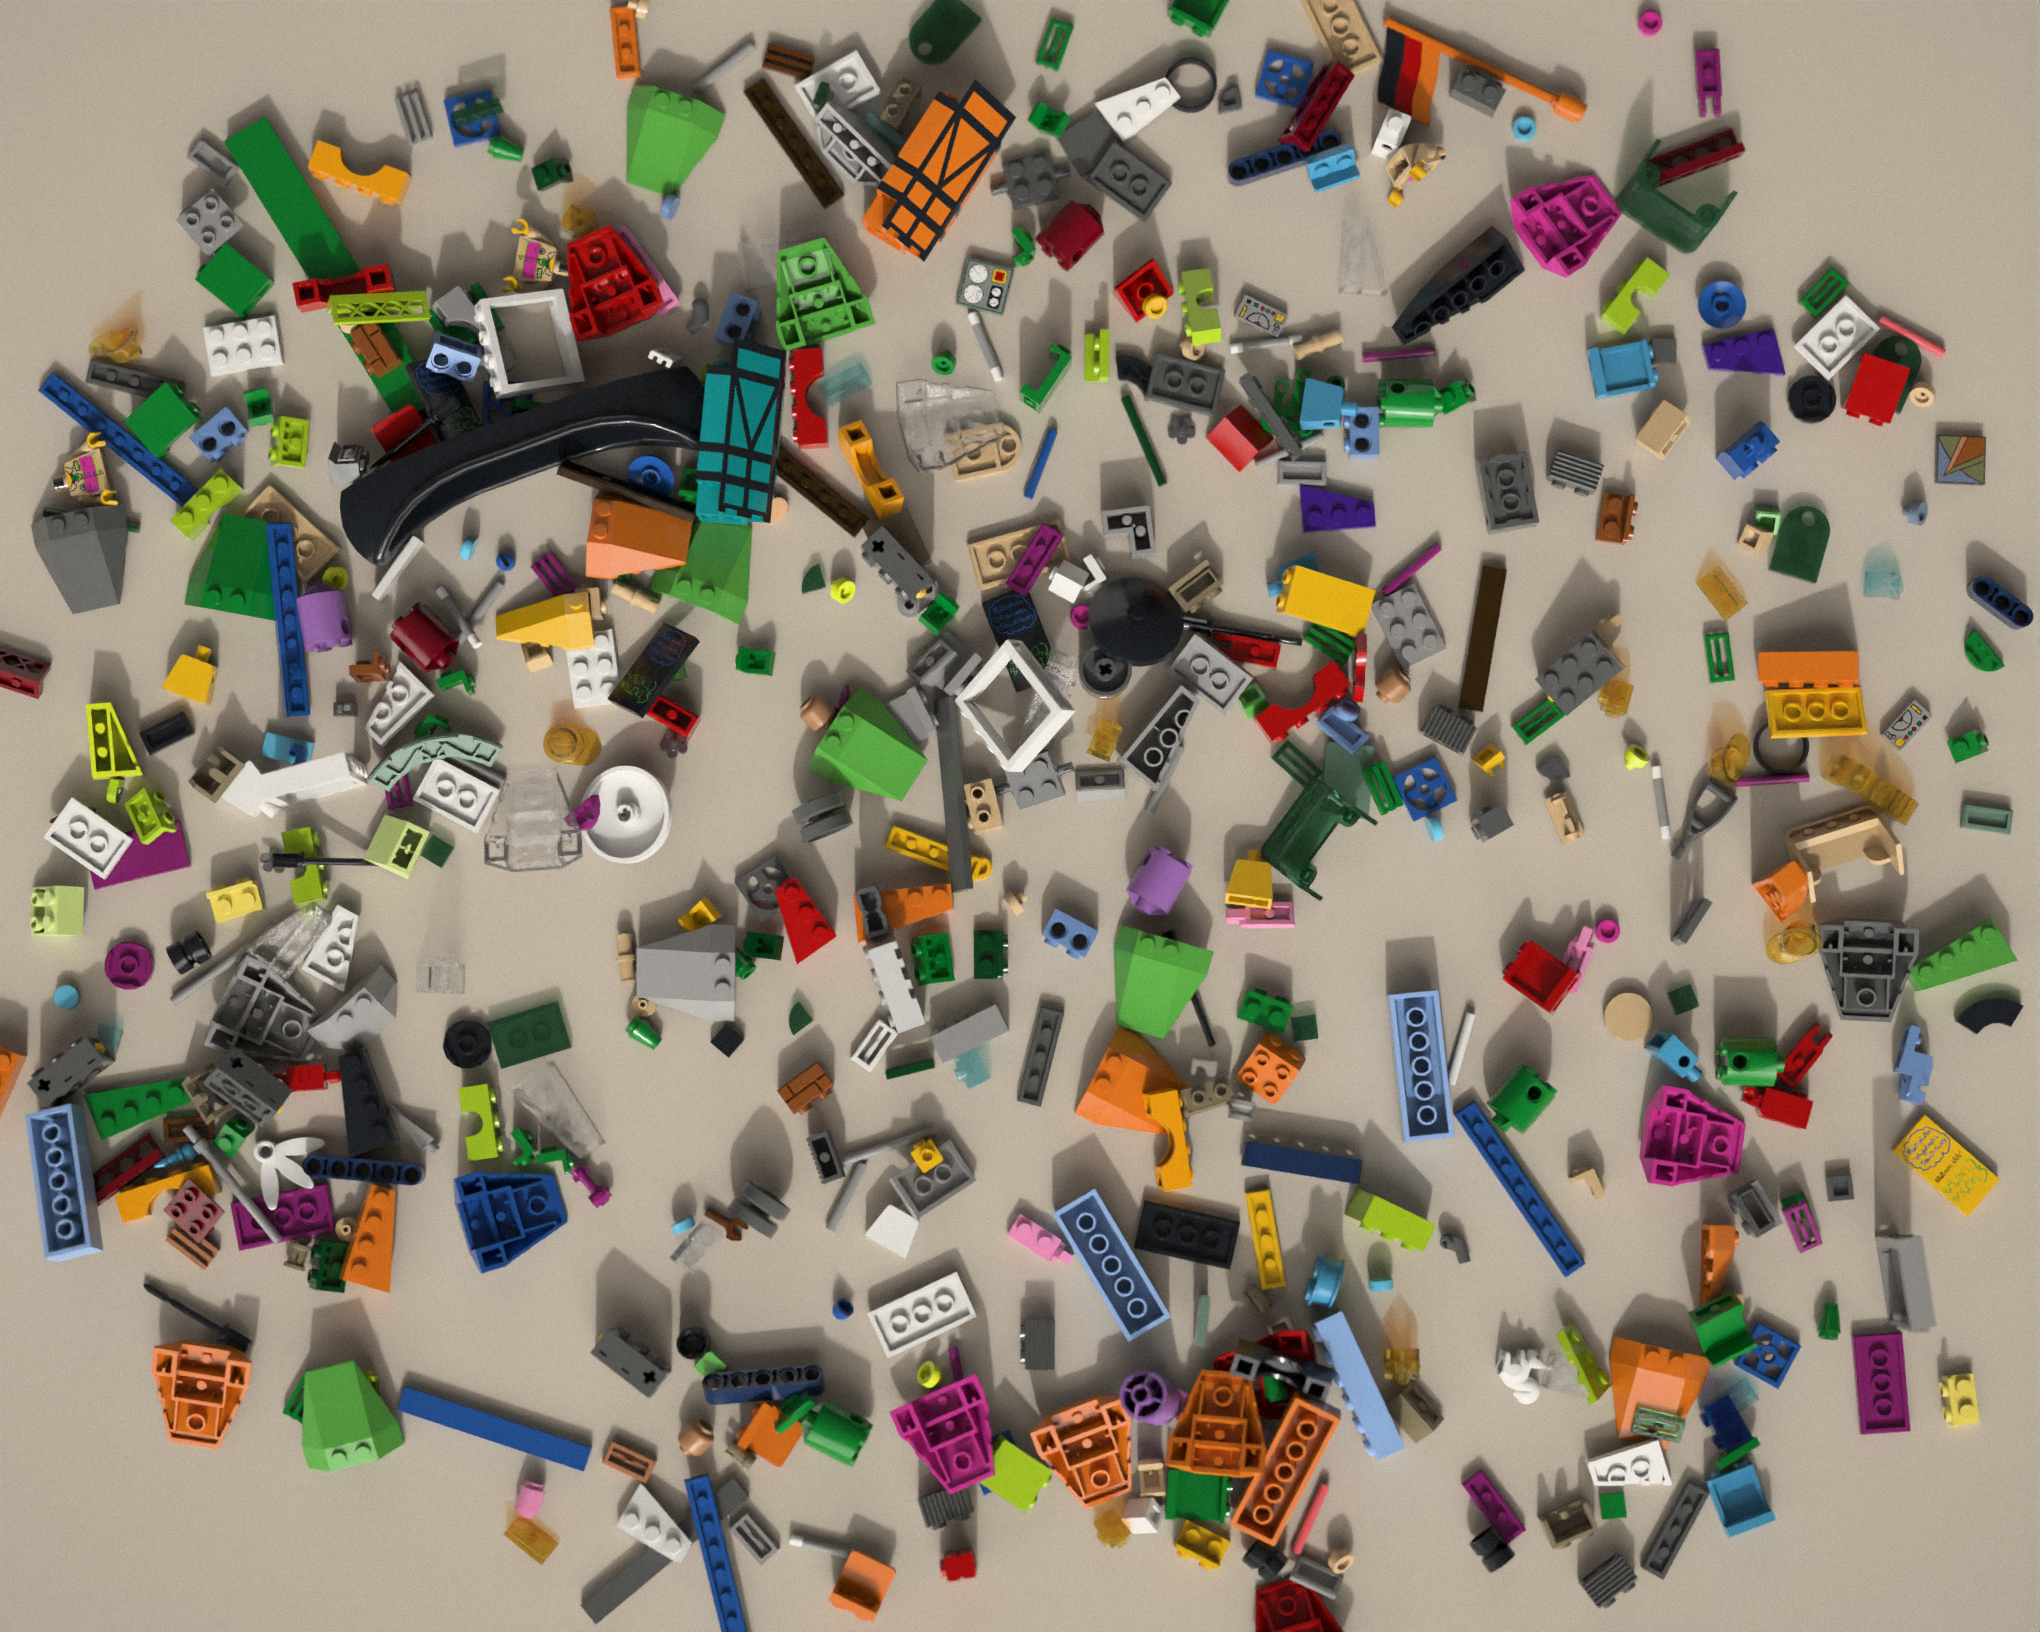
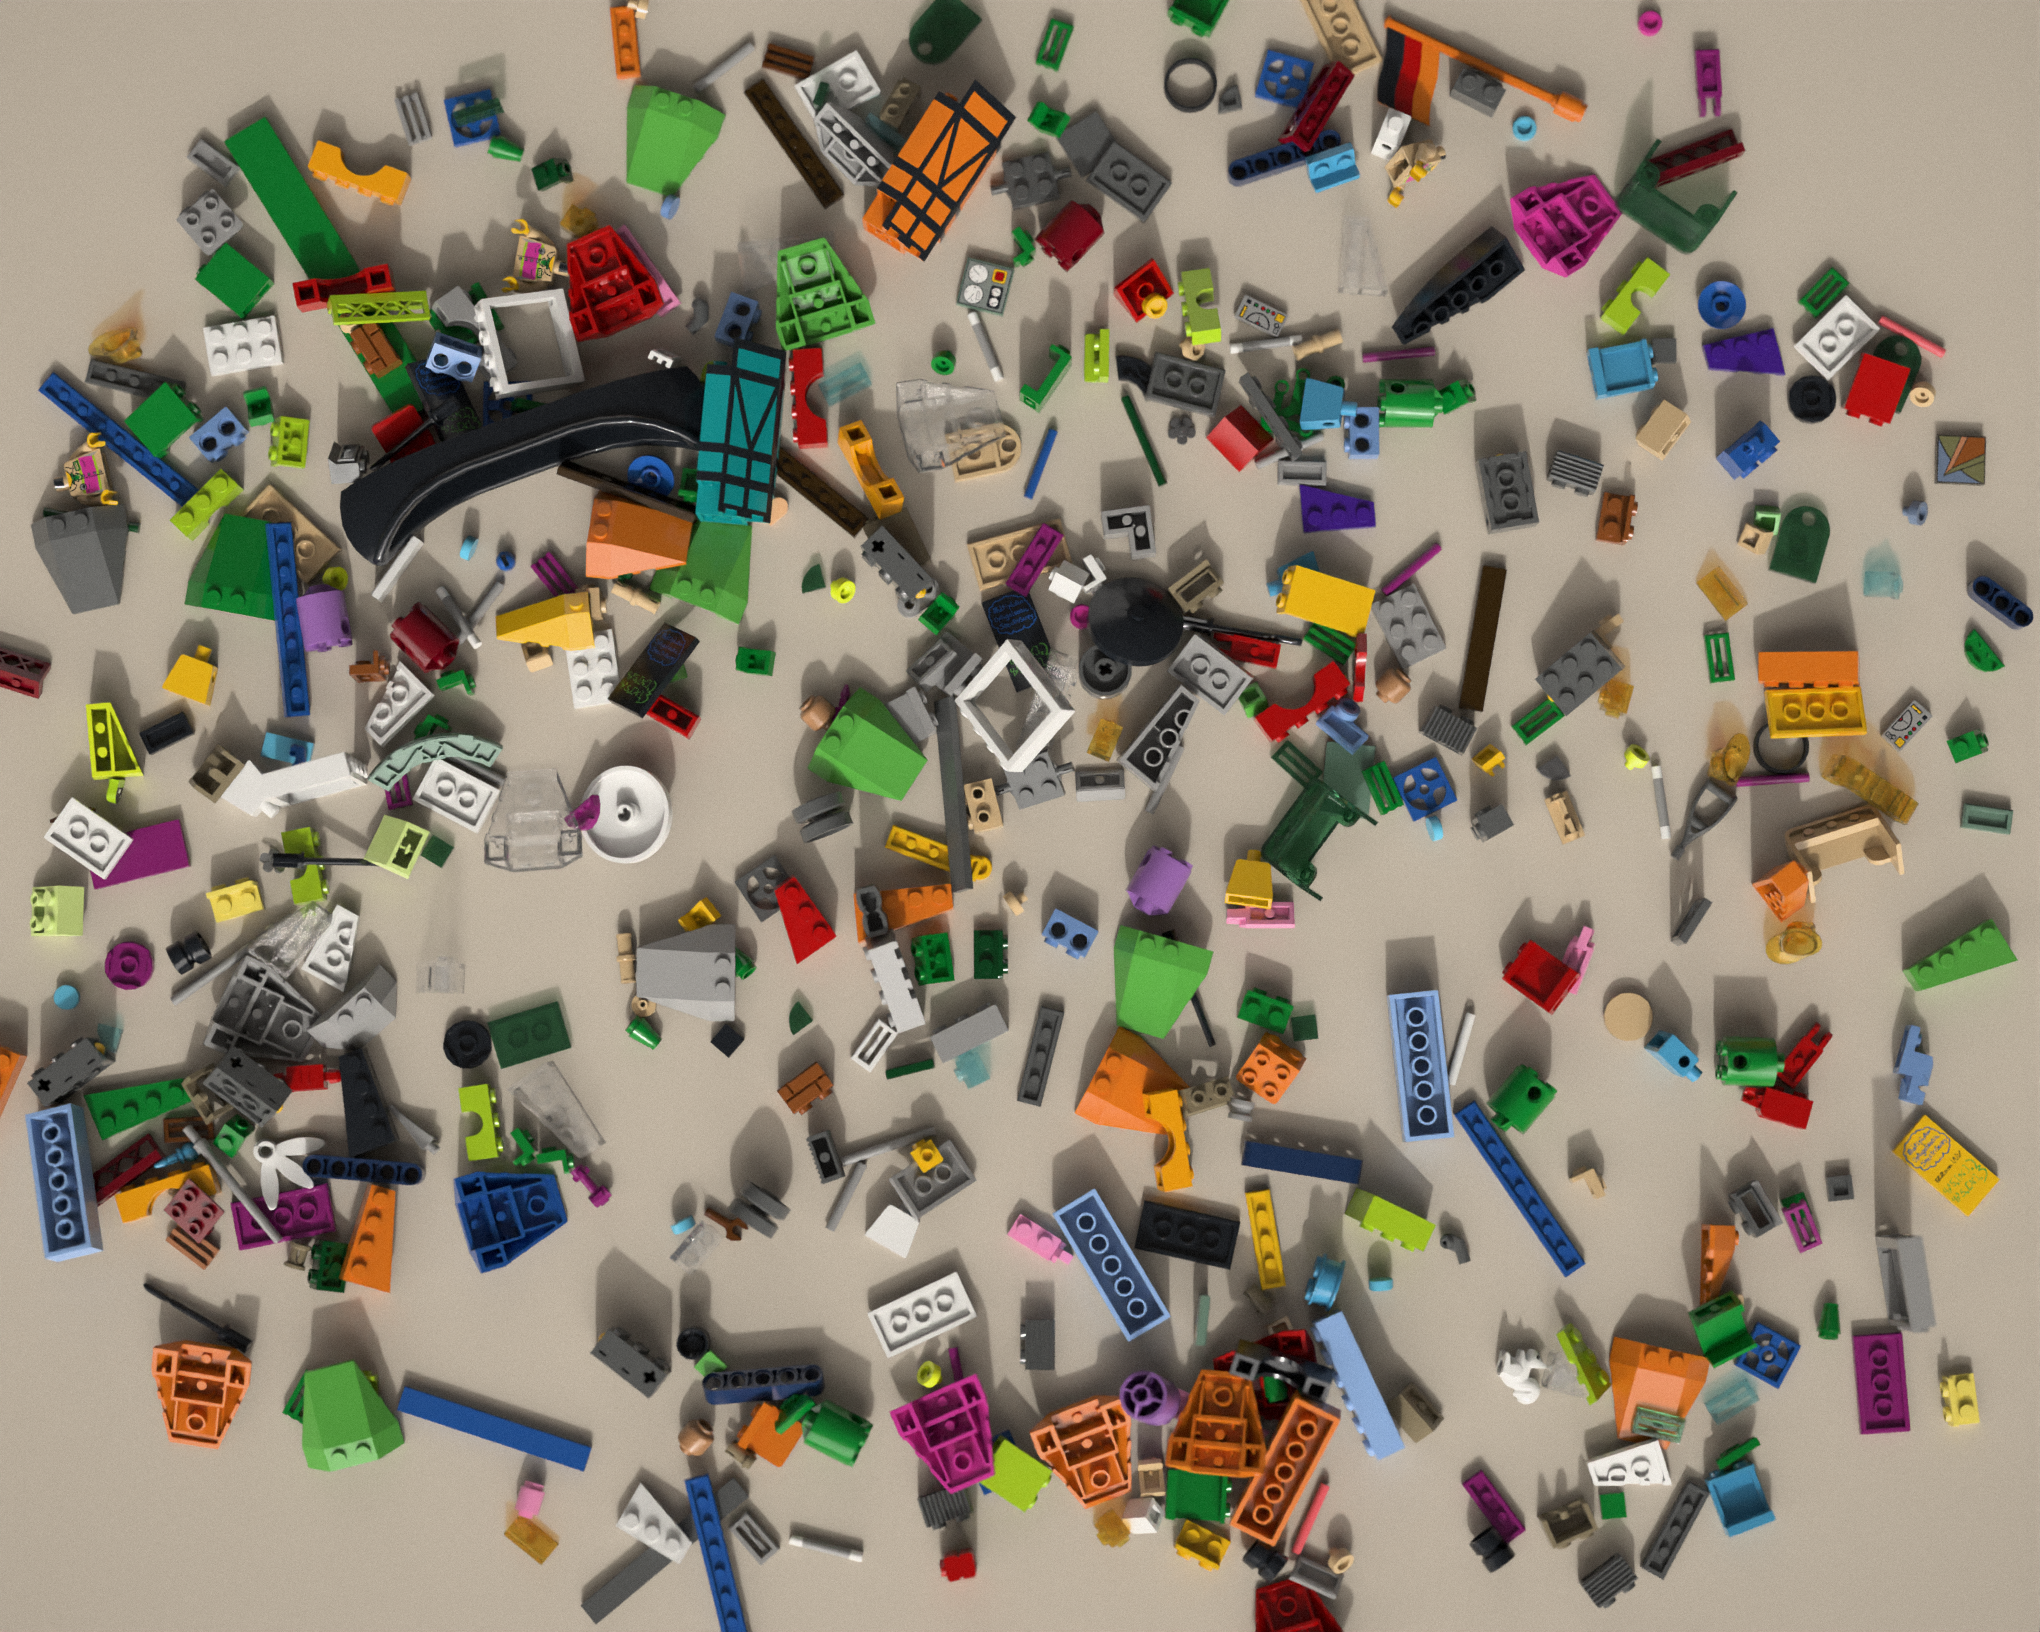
lime bracket [124,787,178,845] -> none
flat silver piece [333,702,358,717] -> none
tan tile [335,1217,356,1242] -> none
clear yellow piece [543,725,601,766] -> none
nougat tile [601,1440,657,1483] -> none
flat silver plant [660,731,688,759] -> none
dark green bracket [743,931,784,961] -> none
orange bracket [828,1550,896,1622] -> none
blue hinge [832,1298,854,1320] -> none
white wing [1094,77,1181,142] -> none
clear yellow brick [1384,1348,1420,1384] -> none
dark pink tile [1595,919,1620,943] -> none
dark pink wedge [1639,1085,1746,1187] -> none
clear green tile [1667,984,1700,1016] -> none
clear blue bracket [1699,1394,1753,1453] -> none
dark grey wedge [1818,918,1919,1022] -> none
black tile [1955,998,2023,1034] -> none

